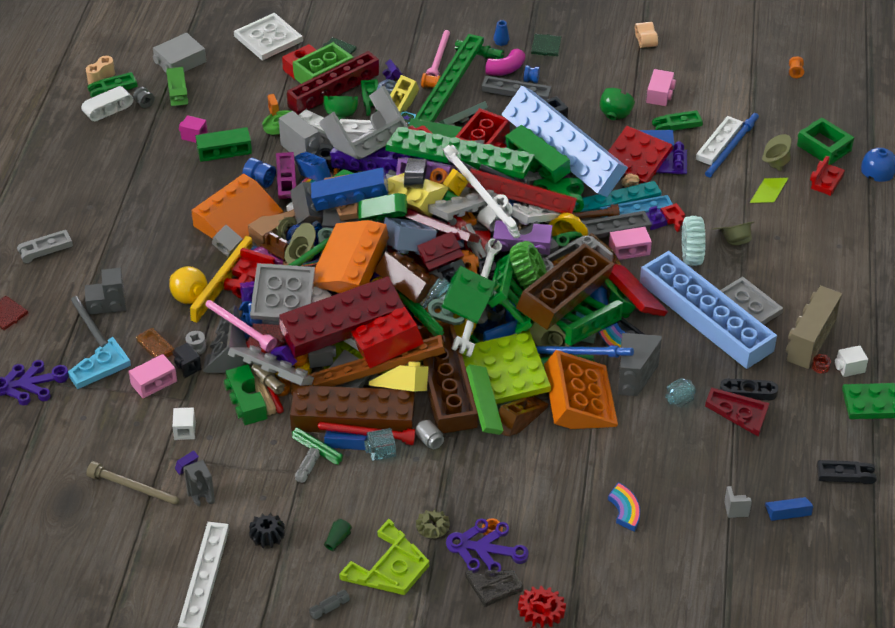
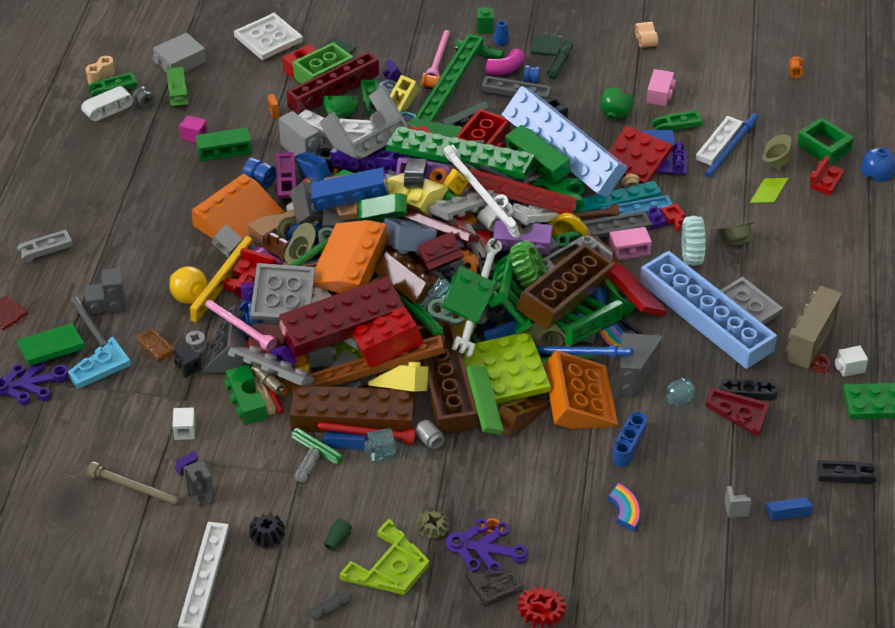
bright pink brick [129,354,177,398] -> none
bright green tile [262,110,291,135] -> none
none -> green tile [16,323,85,366]
none -> green brick [477,7,494,34]
none -> clear green pin [546,40,573,79]
none -> blue beam [612,412,647,467]

